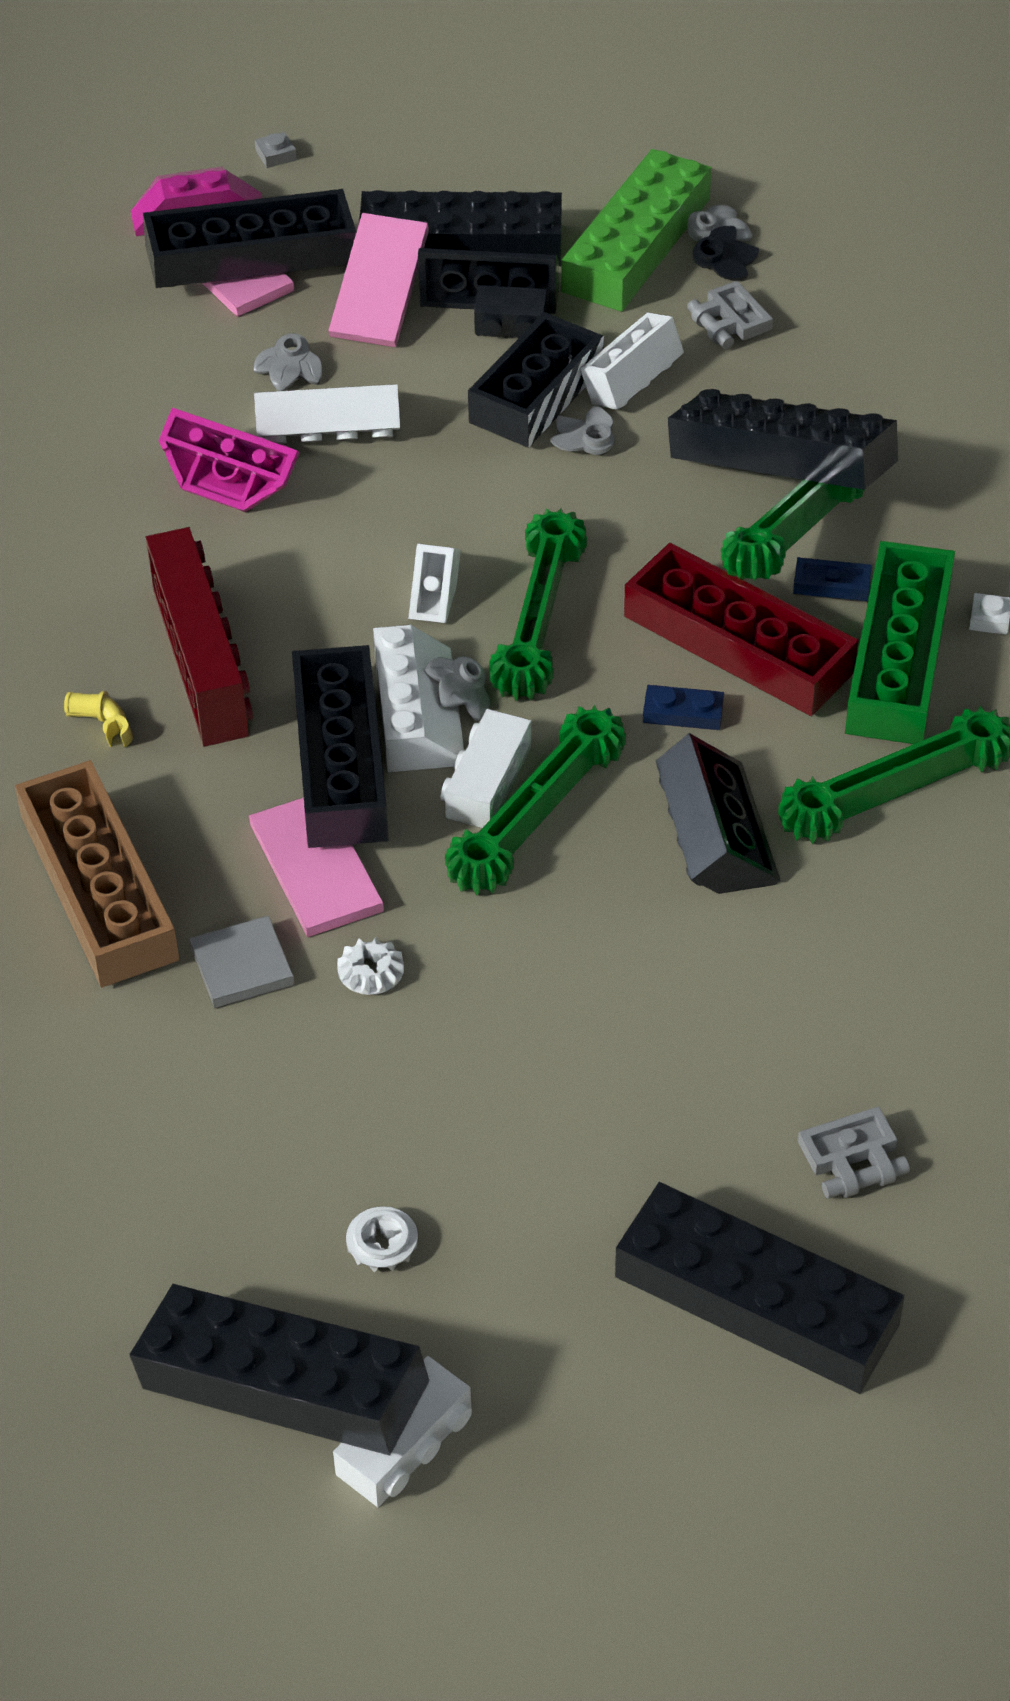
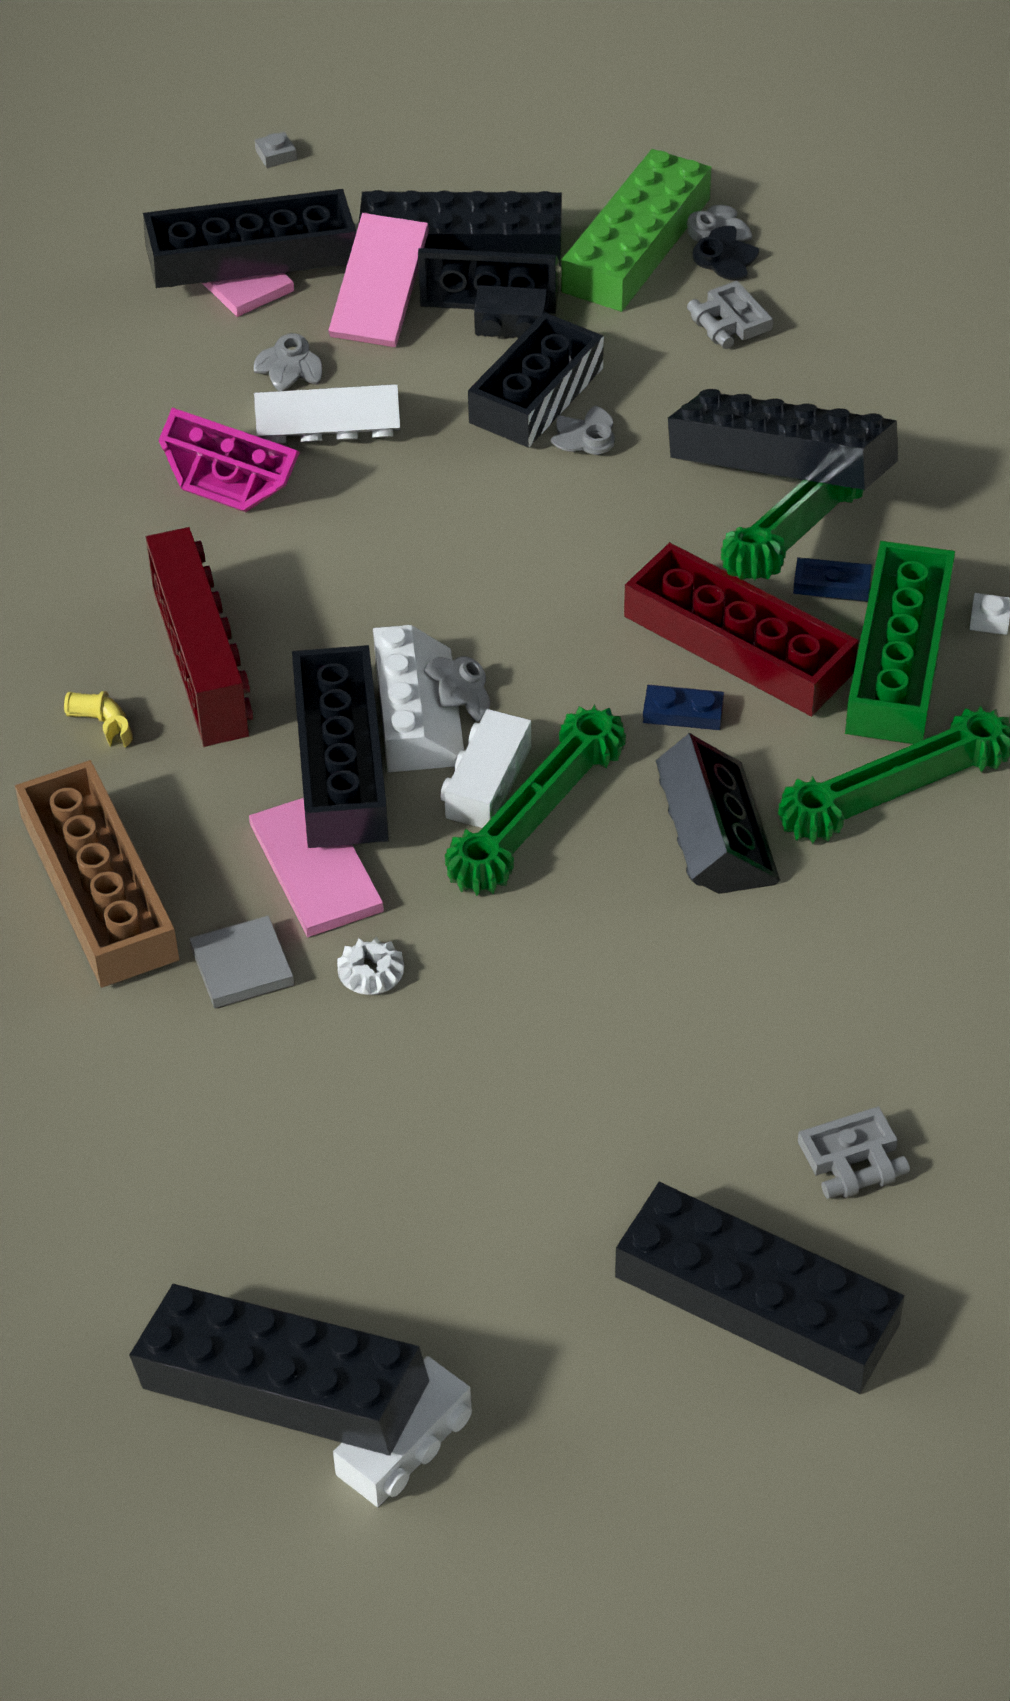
dark pink wedge [131,167,262,236] -> none
white gear [346,1207,418,1272] -> none
white slope [408,544,461,623] -> none
green arm [489,508,587,701] -> none
white brick [580,313,684,409] -> none

